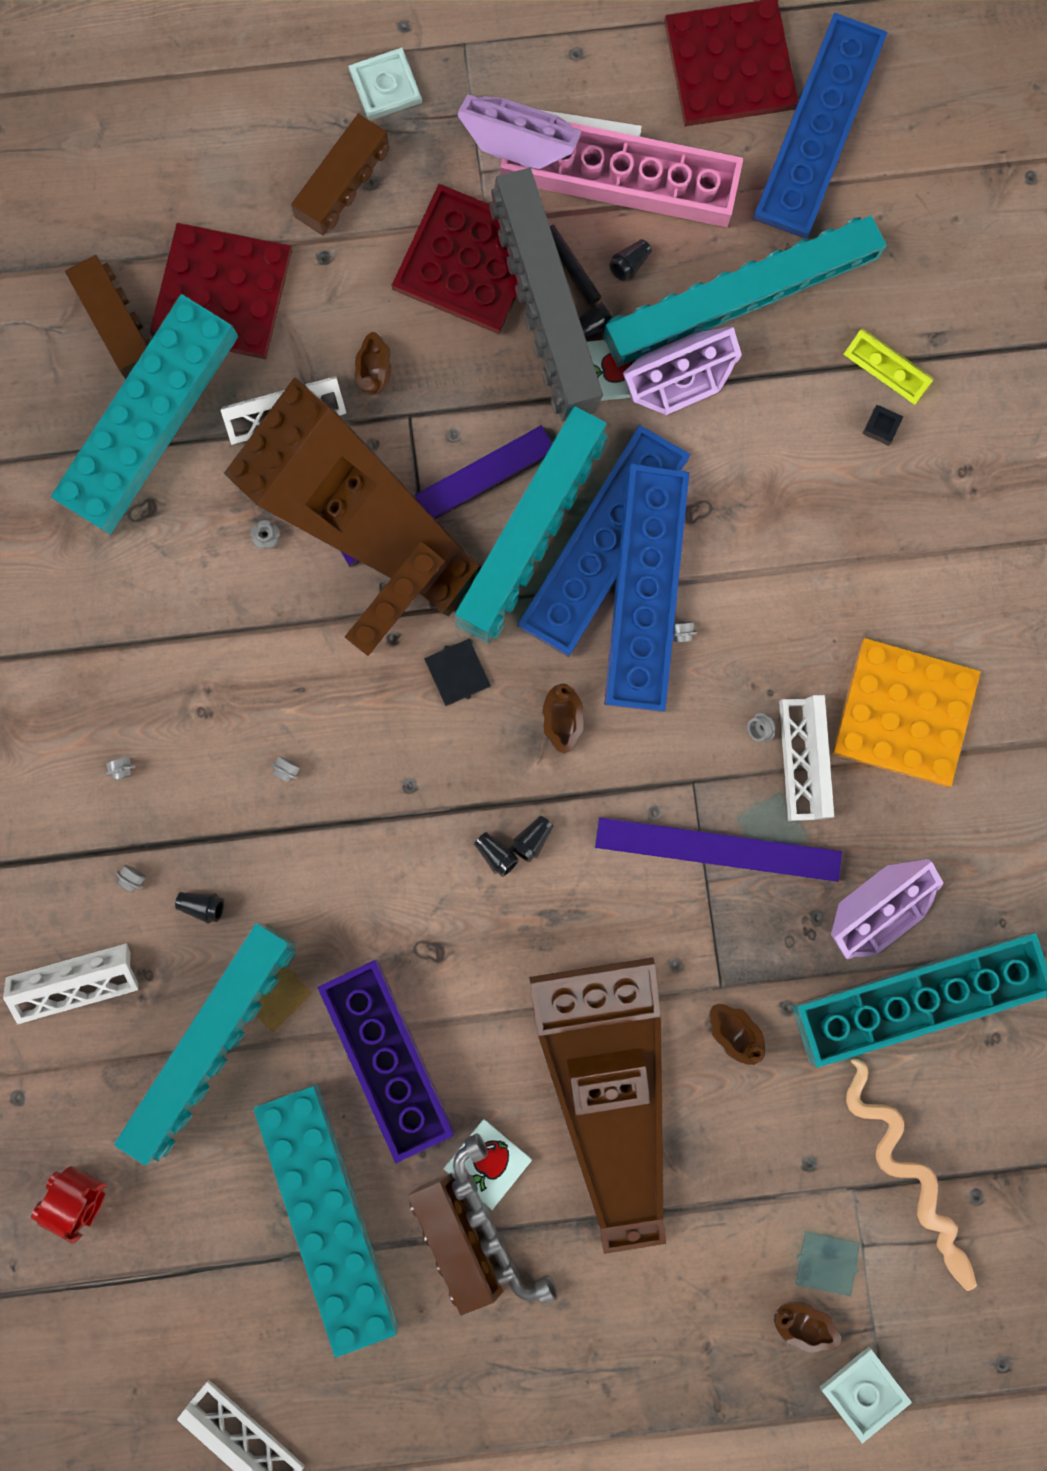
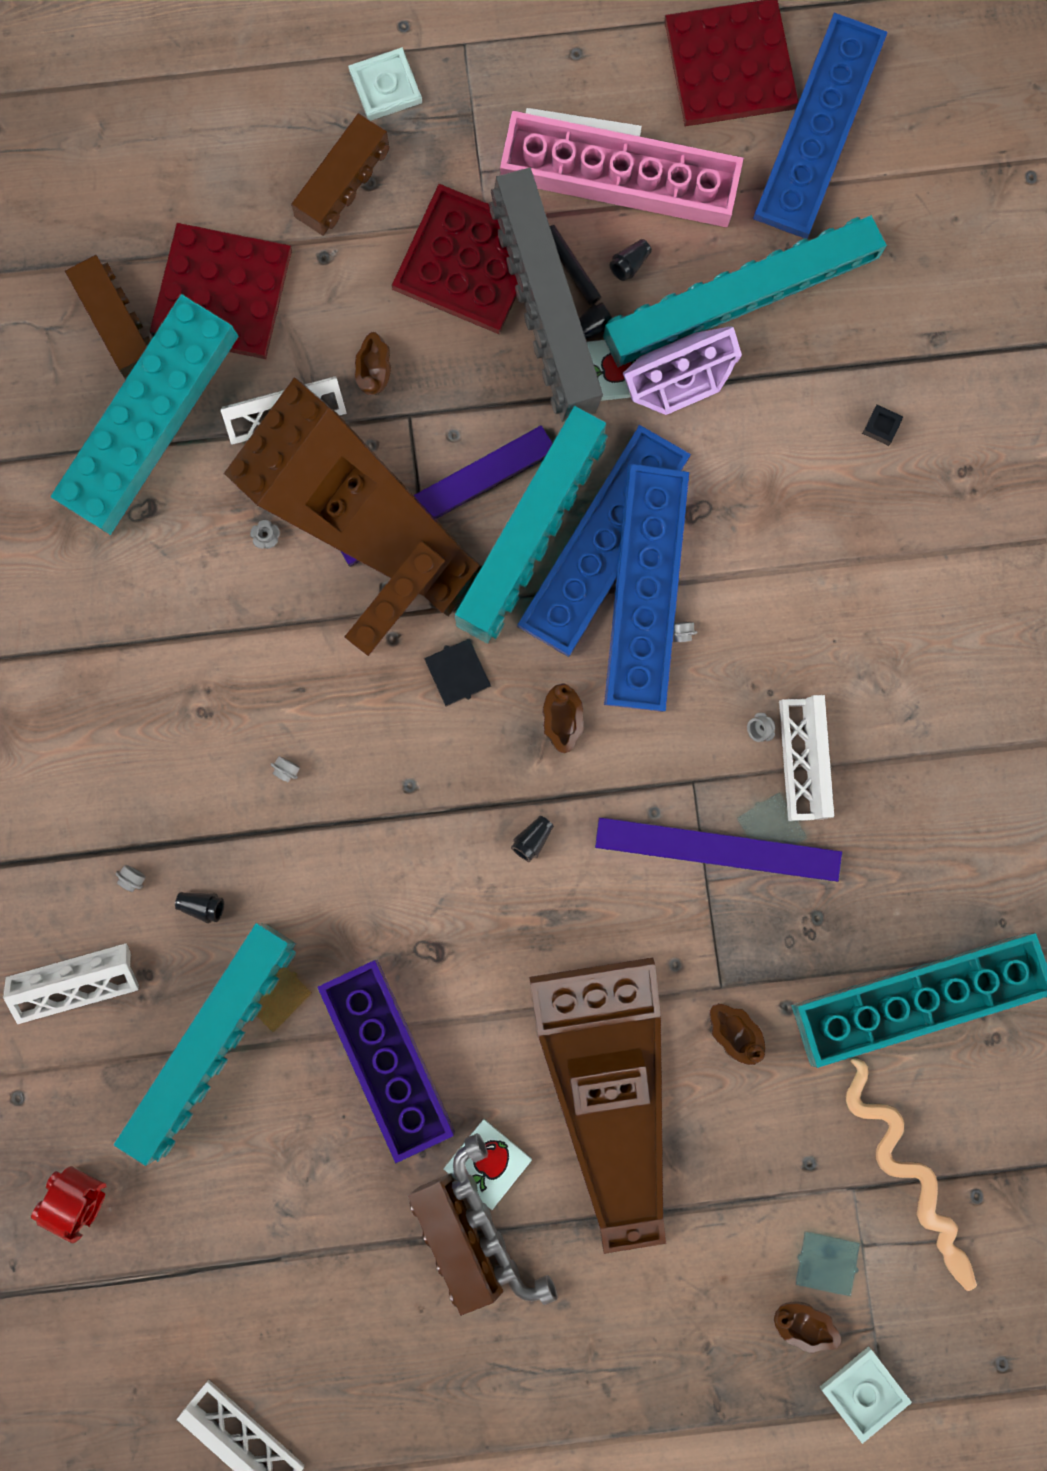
light grey plate [105,757,135,780] -> none
teal brick [253,1083,399,1358] -> none
lavender wedge [458,94,581,169] -> none
black cone [474,832,519,877] -> none
lavender wedge [831,859,943,959] -> none
light orange plate [832,638,981,788] -> none
neon yellow slope [843,328,934,405] -> none

